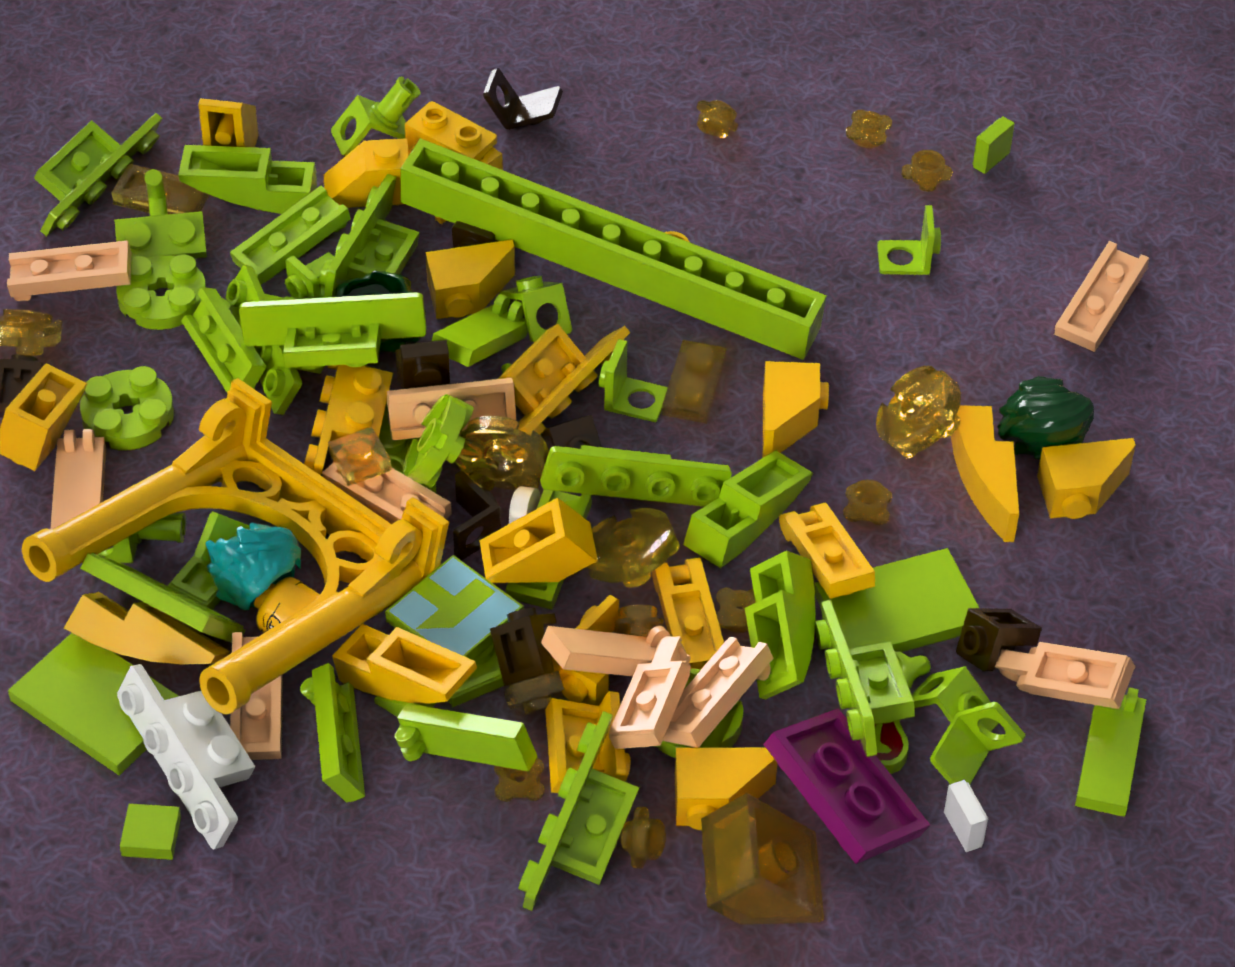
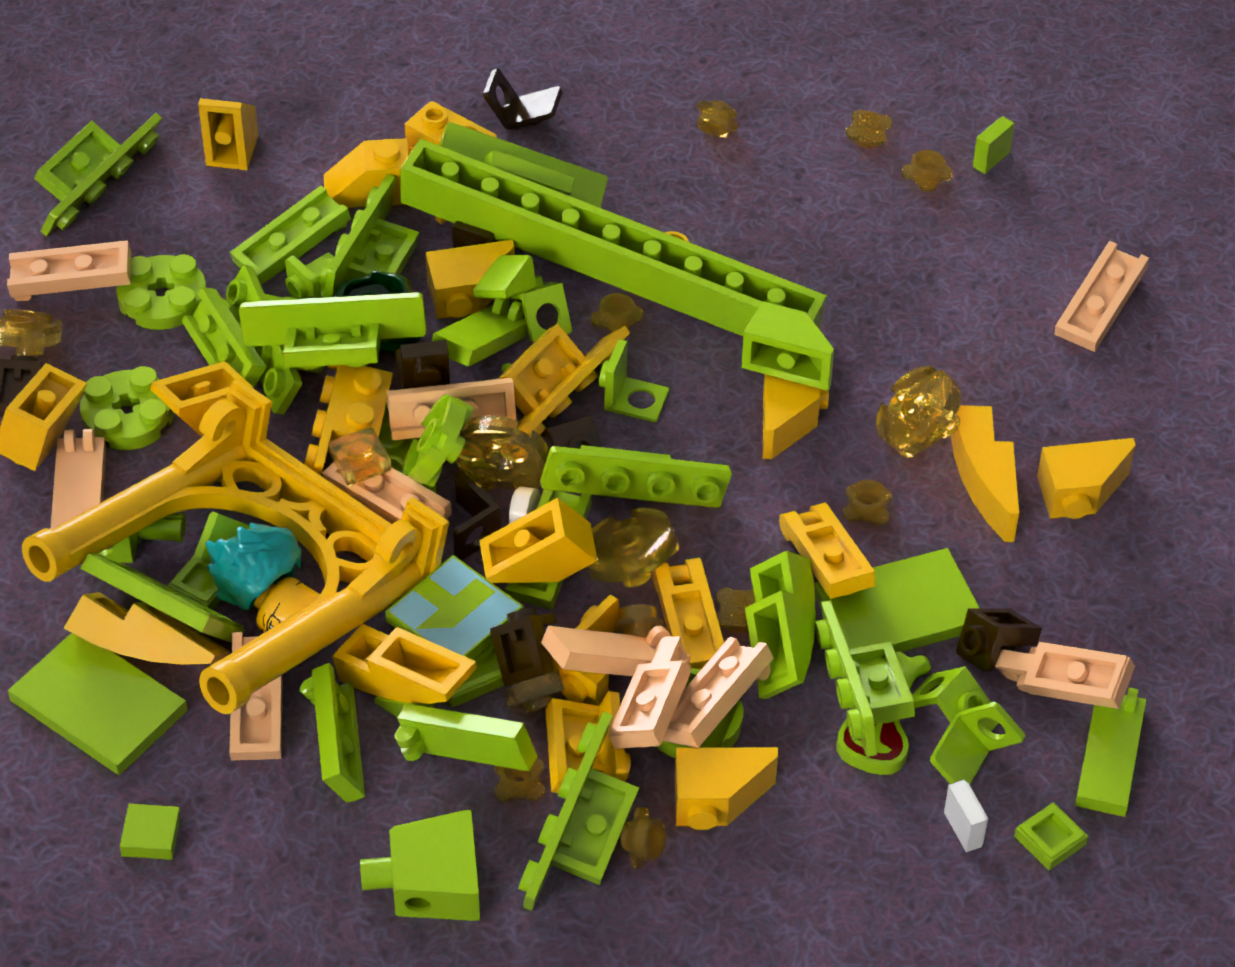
clear yellow plate [111,164,210,214] -> none
lime plate [114,169,207,259] -> none
white bracket [117,664,255,850] -> none
lime slope [178,145,317,214] -> none
lime bracket [331,76,421,156] -> none
clear yellow plate [662,340,727,424] -> none
lime slope [683,450,813,568] -> none
clear yellow slope [701,793,824,925] -> none
magenta plate [763,708,930,864] -> none
lime bracket [877,205,941,275] -> none
dark green hair [997,376,1094,459] -> none
none -> yellow slope [150,361,253,437]
none -> lime torso [360,810,480,921]
none -> lime bracket [440,122,608,208]
none -> lime slope [473,255,537,298]
none -> clear yellow plate [591,293,643,332]
none -> lime slope [741,301,834,391]
none -> lime tile [1014,802,1088,870]

